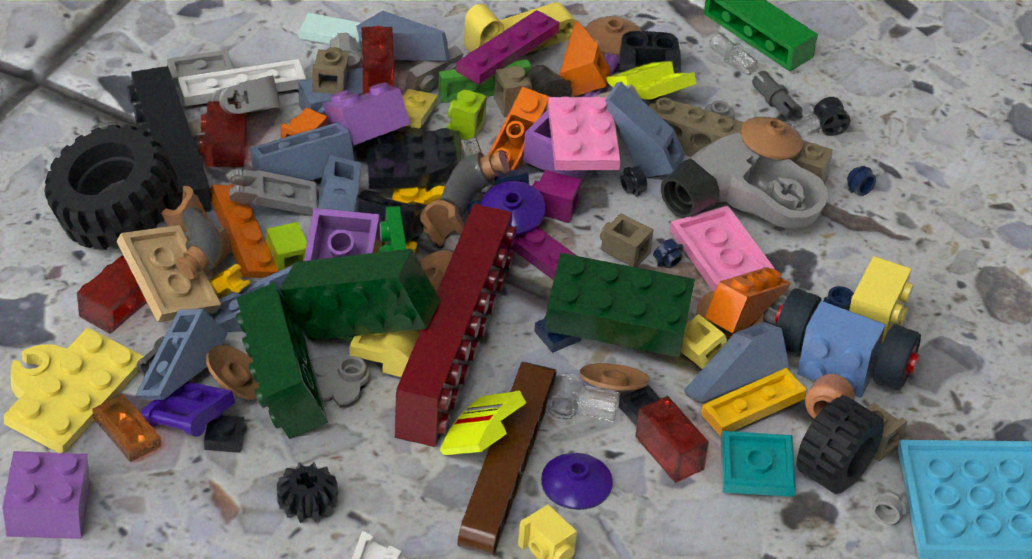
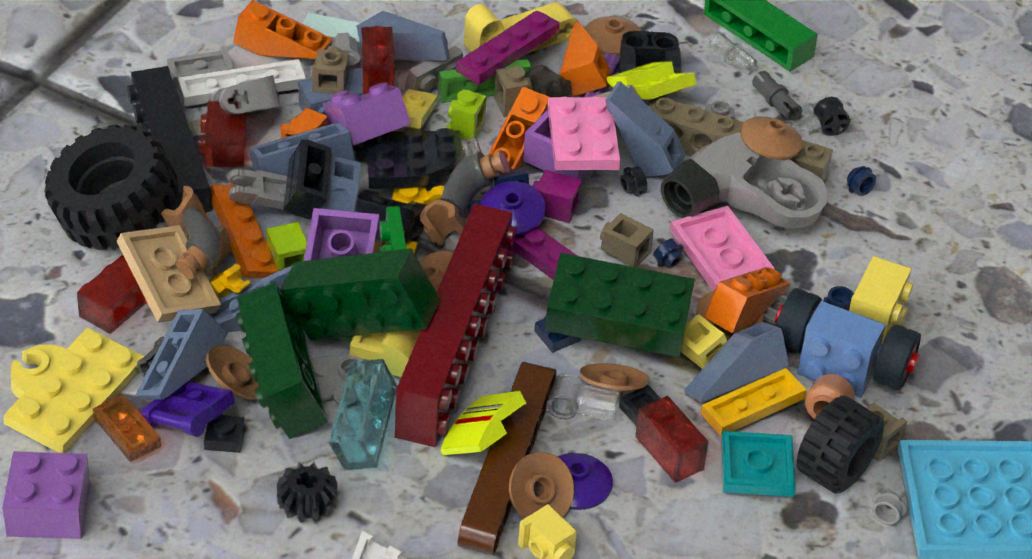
none -> orange slope [233,0,333,59]
none -> black brick [283,139,332,220]
none -> clear light blue brick [329,359,397,470]
none -> medium nougat dish [509,452,574,519]

